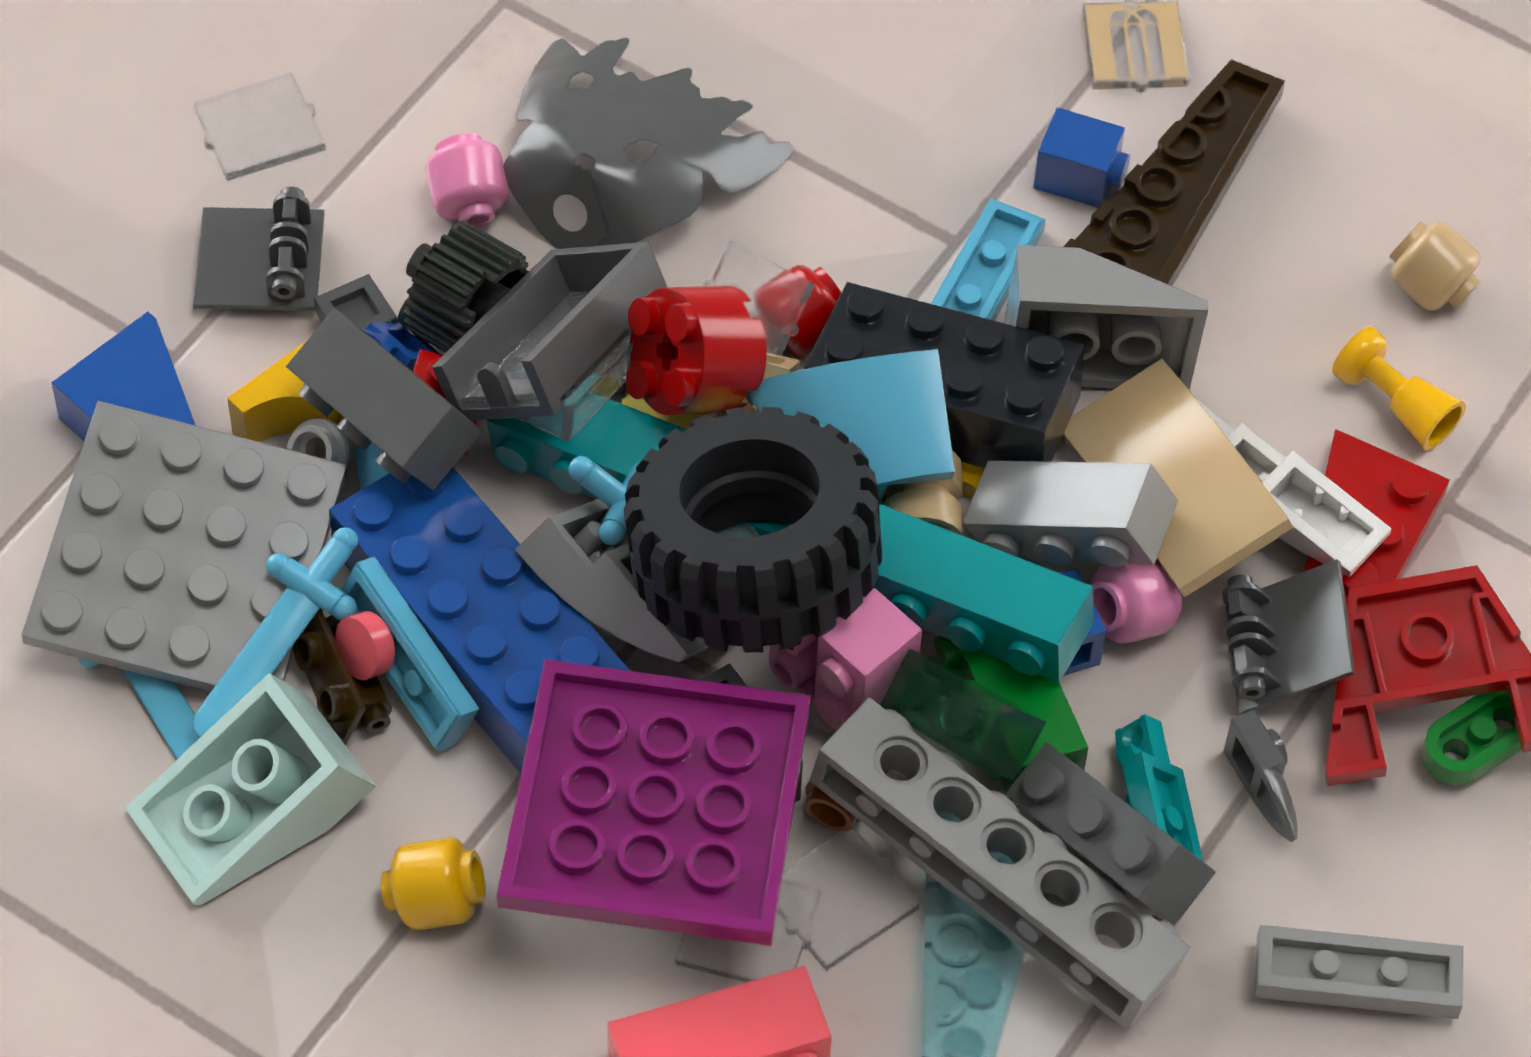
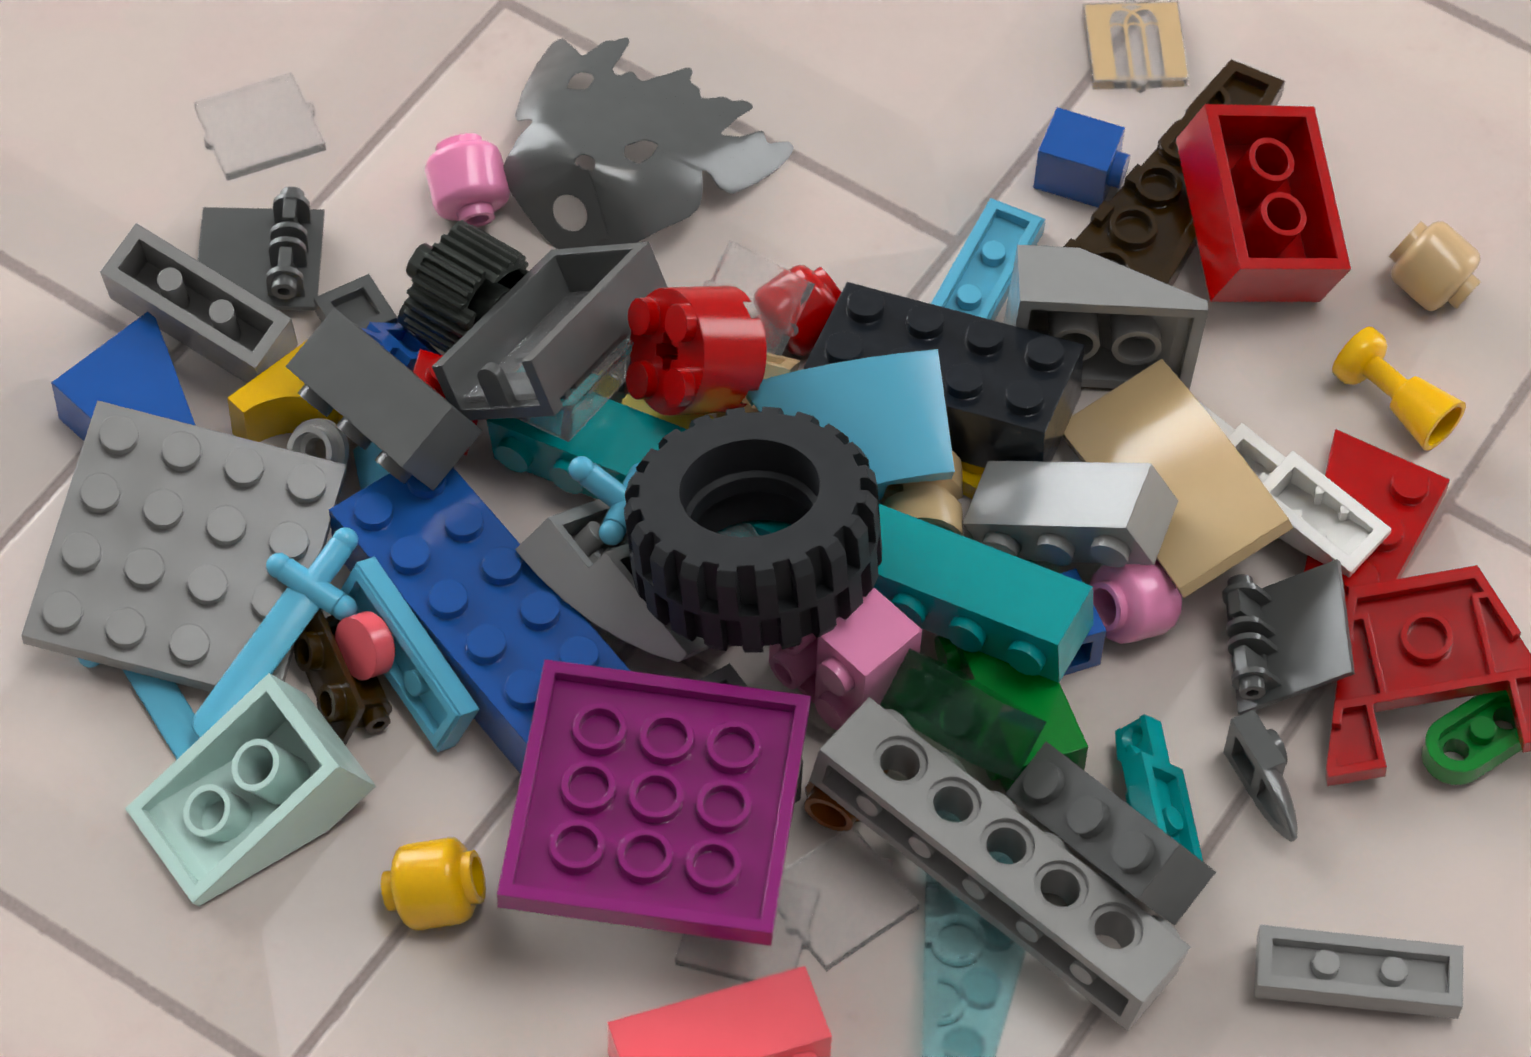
none -> light grey brick [100,223,298,383]
none -> red brick [1176,104,1351,302]

